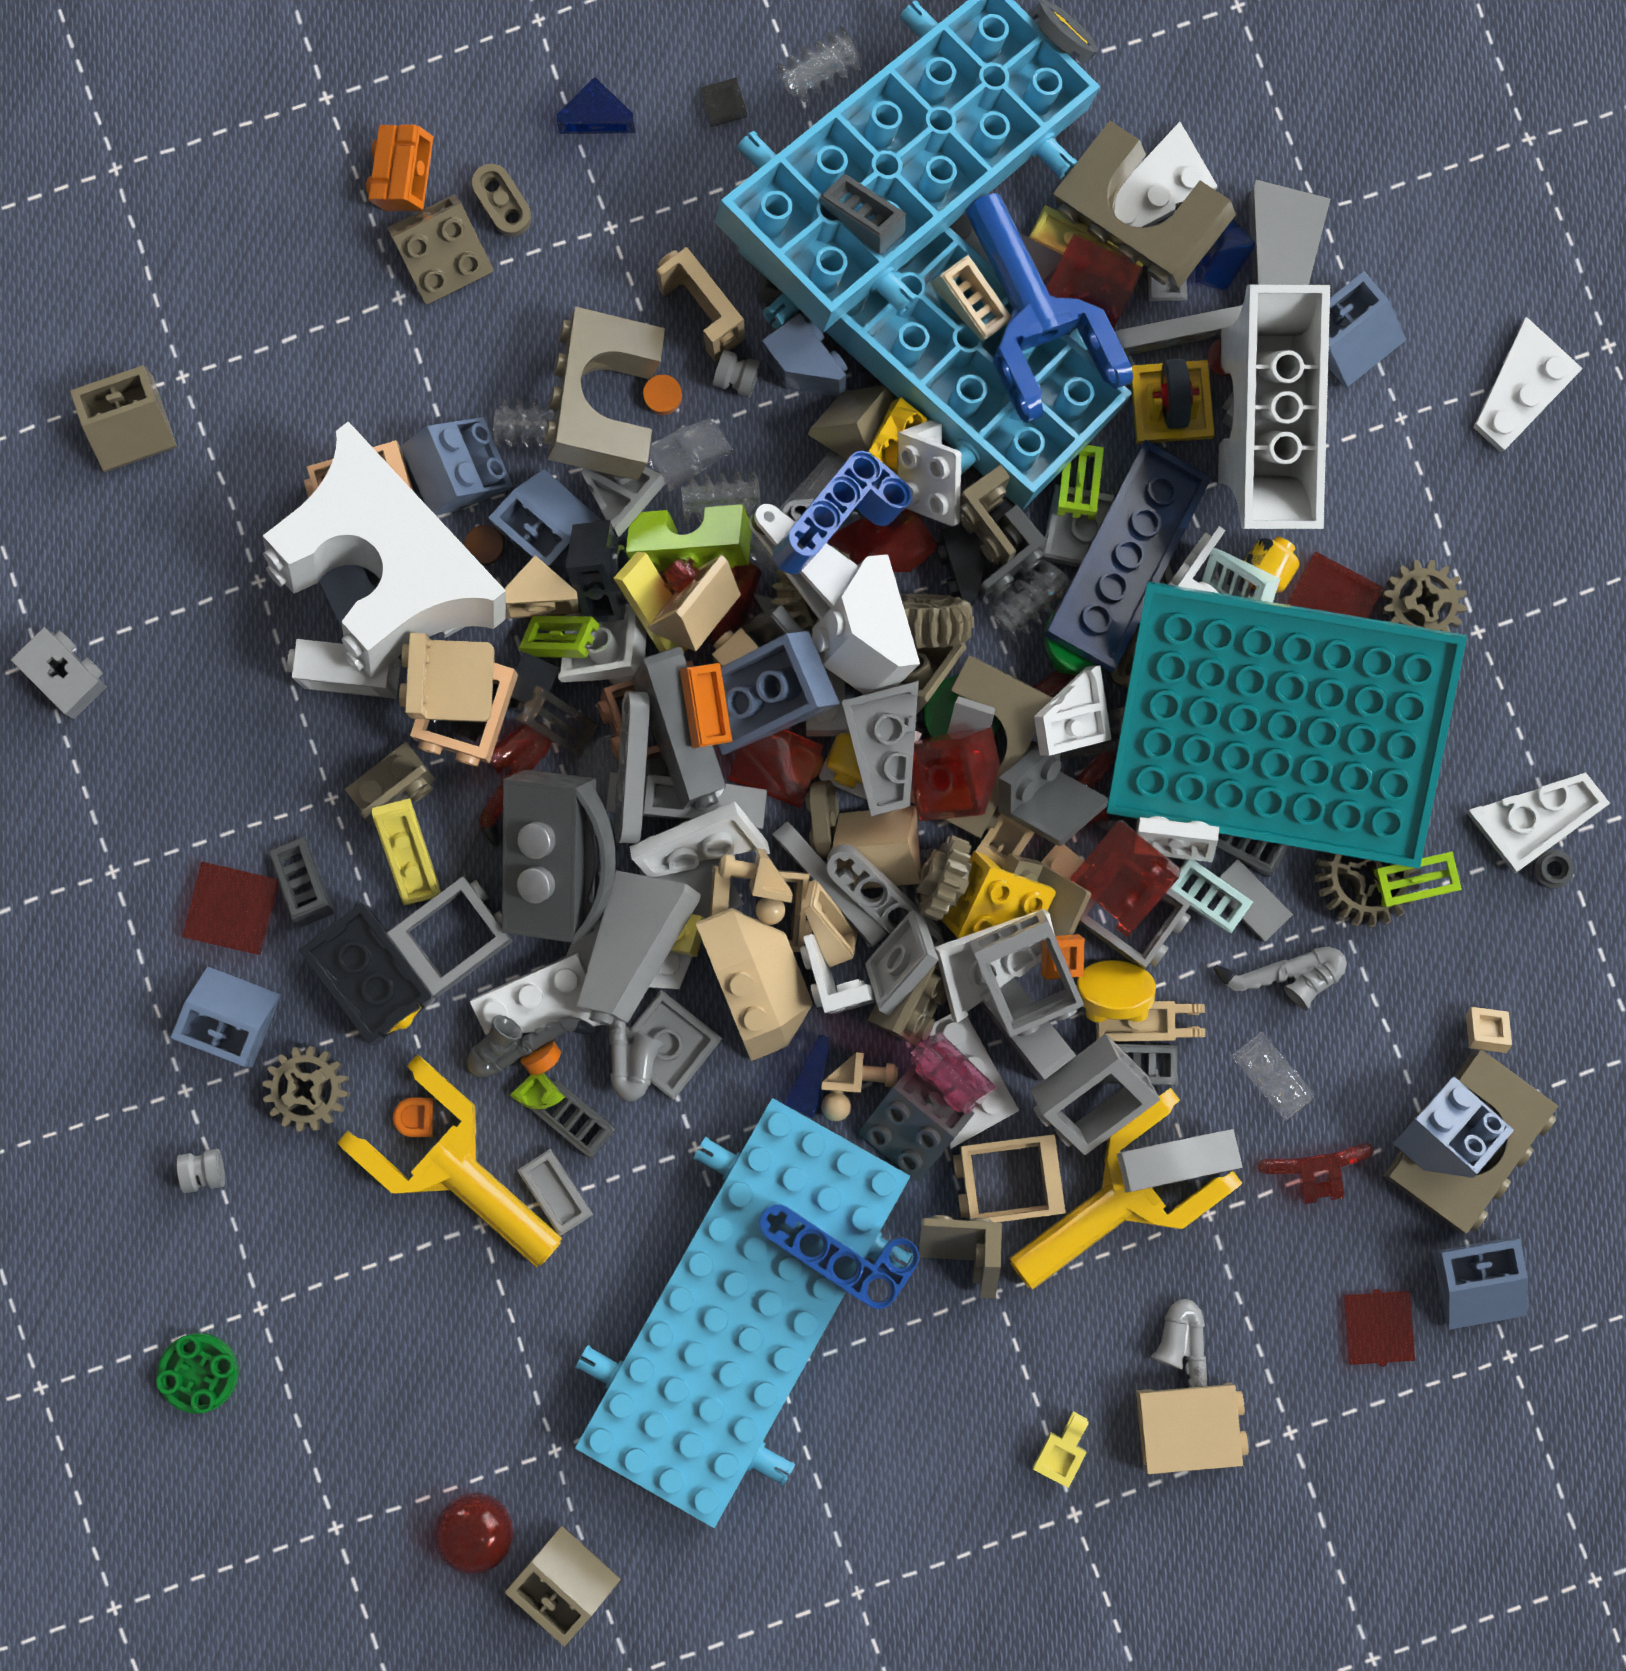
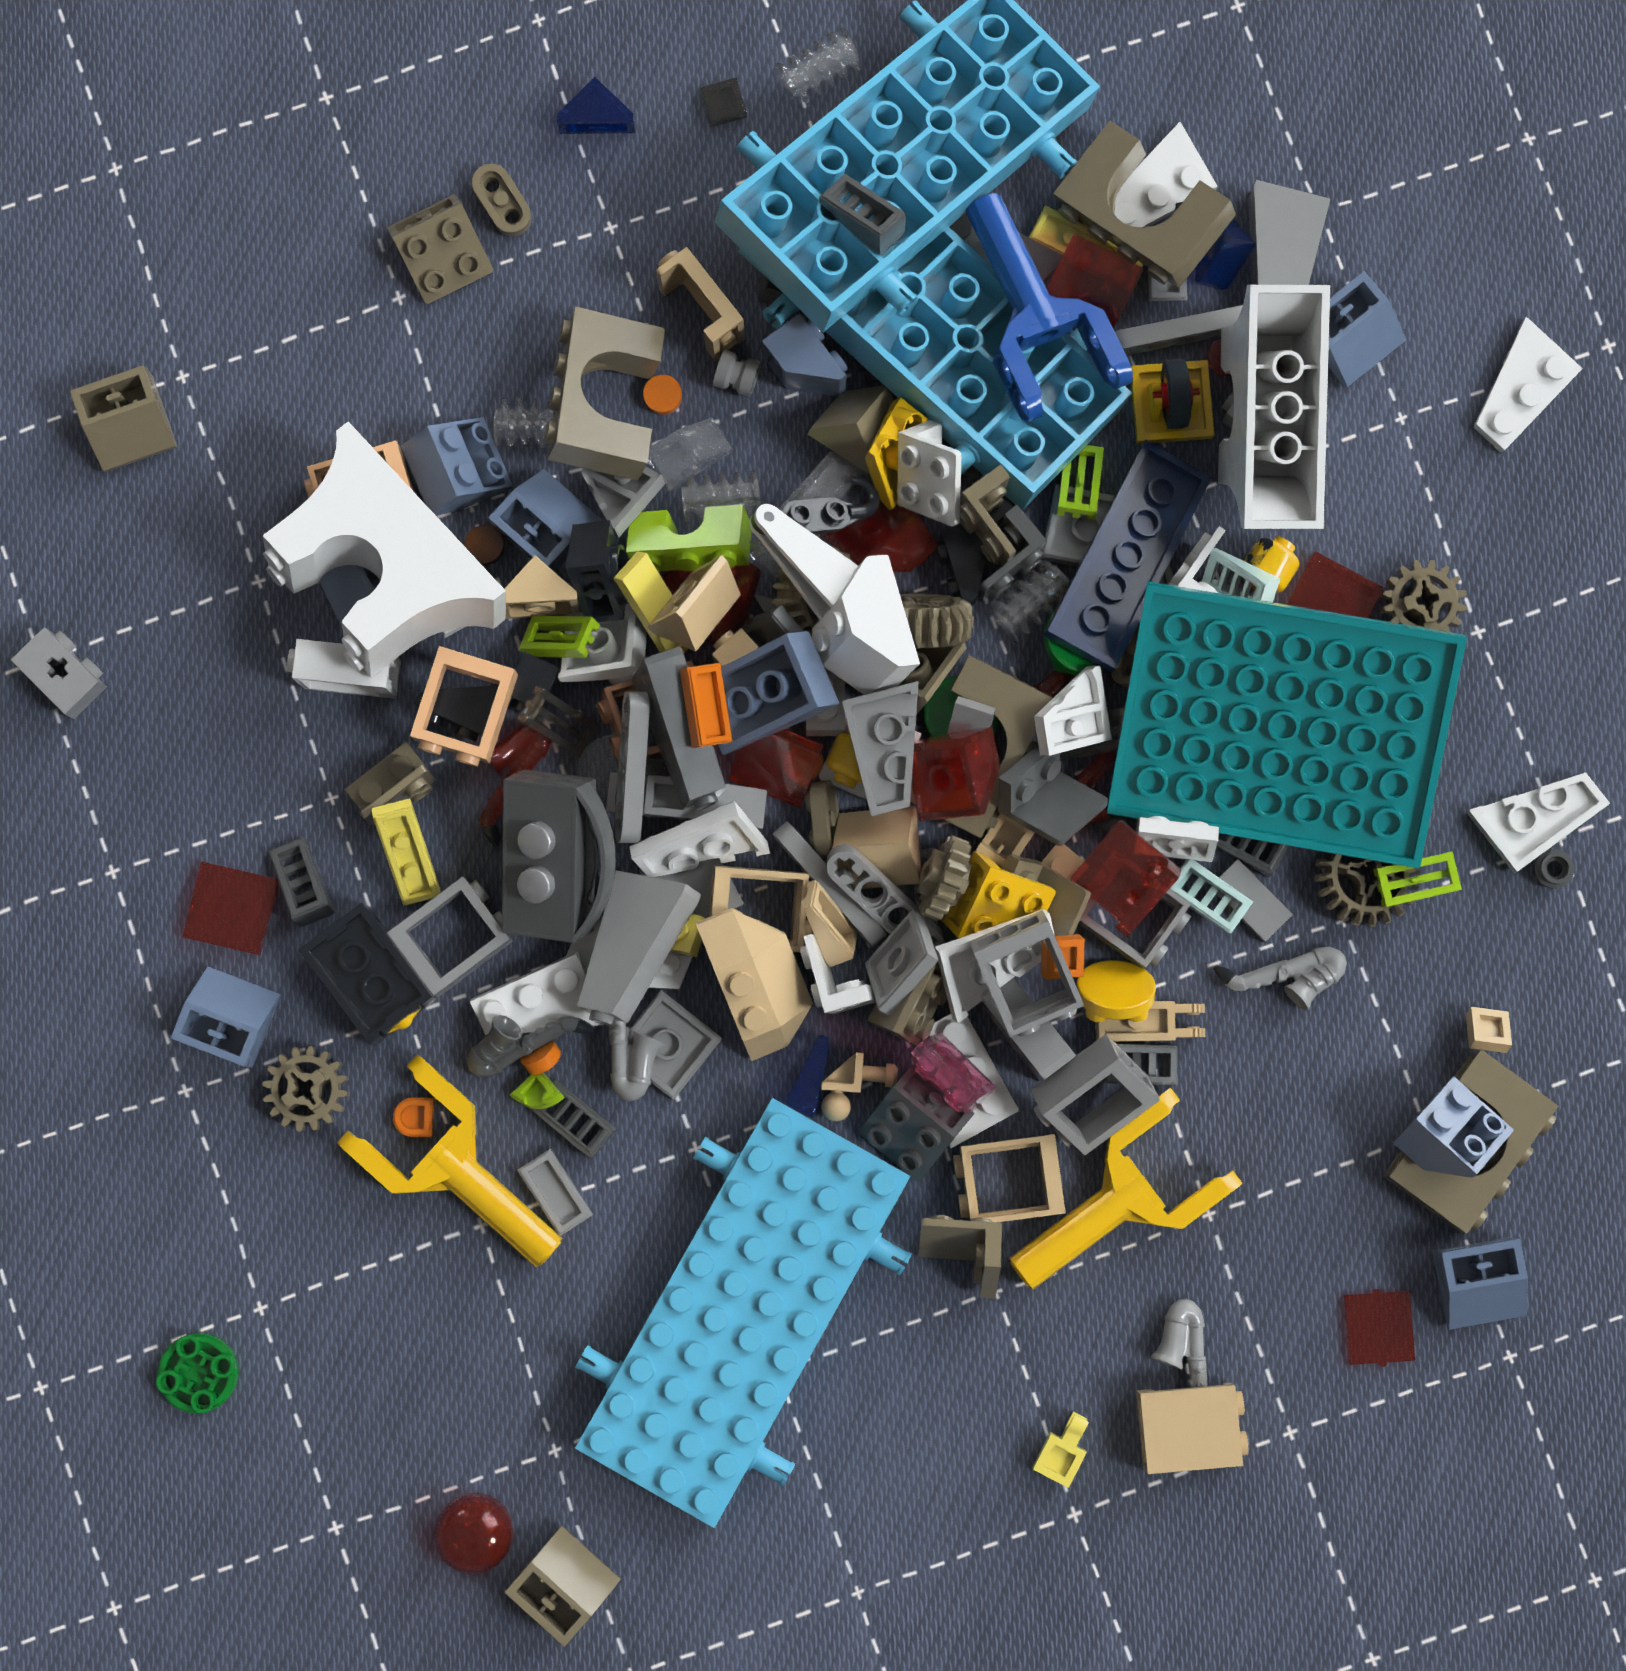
light grey wheel [177,1149,225,1193] -> none
orange brick [366,124,434,211] -> none
tan bracket [399,633,495,722] -> none
clear red plate [663,557,699,594] -> none
tan piece [718,848,793,925] -> none
blue beam [760,1204,919,1309] -> none
blue beam [773,451,912,574] -> none
tan slope [930,255,1011,342] -> none
dark grey tile [1031,0,1098,63] -> none
light grey slope [1117,1129,1243,1193] -> none
clear slope [1231,1031,1316,1121] -> none
clear red piece [1258,1143,1374,1205] -> none

